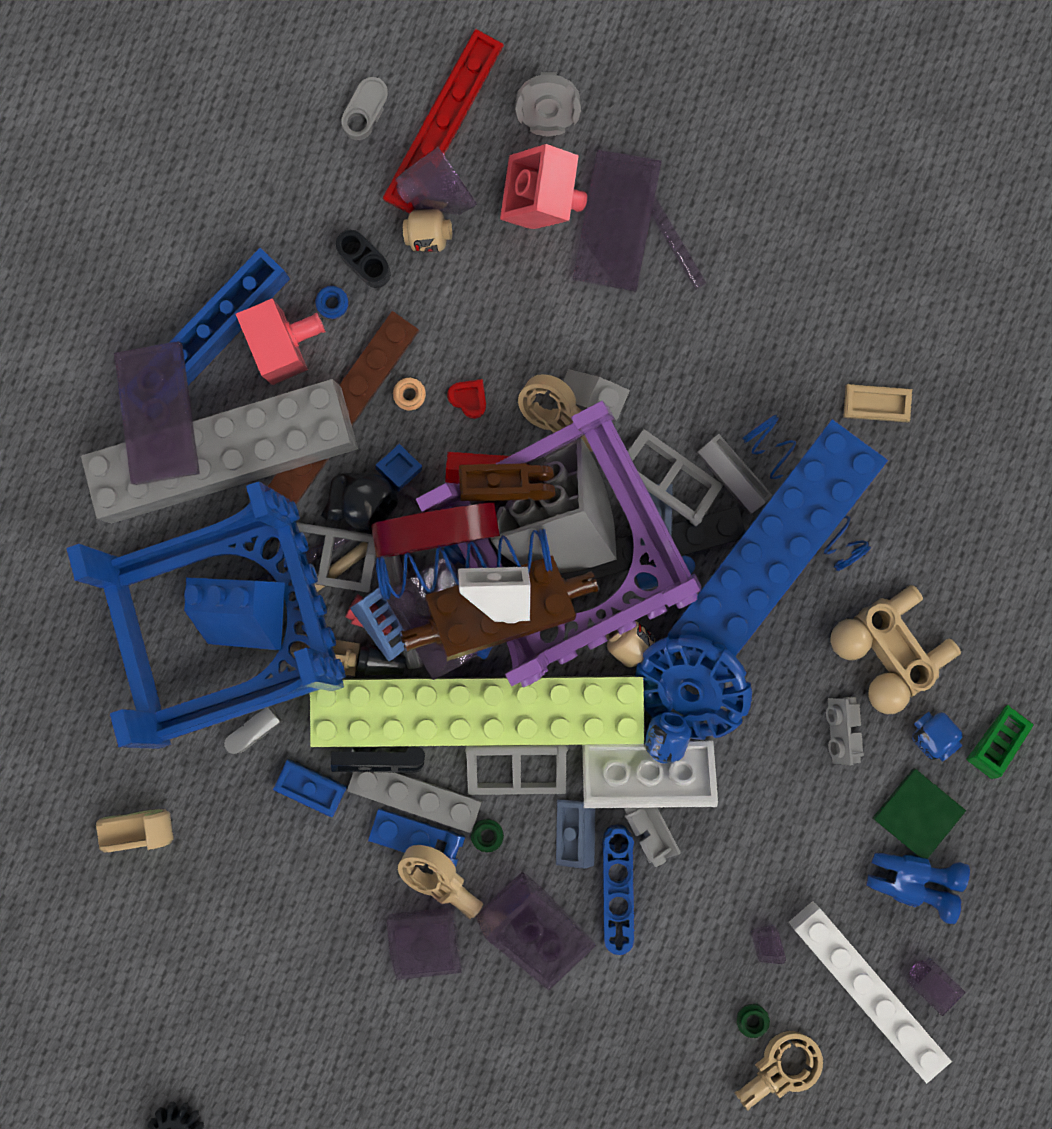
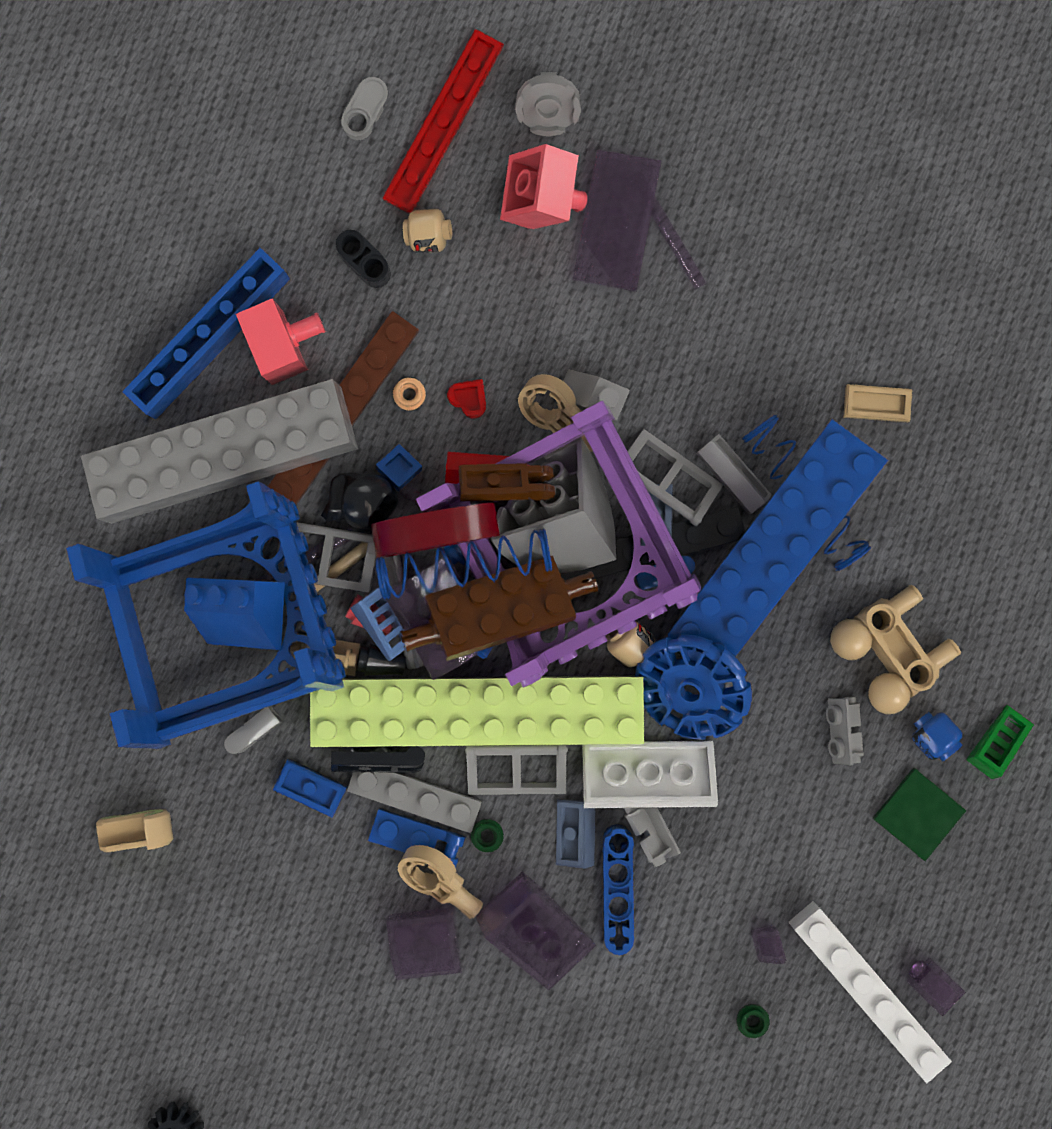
clear purple tile [114,341,200,485] -> none
blue plate [316,286,349,319] -> none
clear purple slope [395,147,477,215] -> none
white slope [458,567,531,623] -> none
blue head [644,712,692,763] -> none
tan pin [734,1031,823,1111] -> none
blue piece [866,853,970,925] -> none

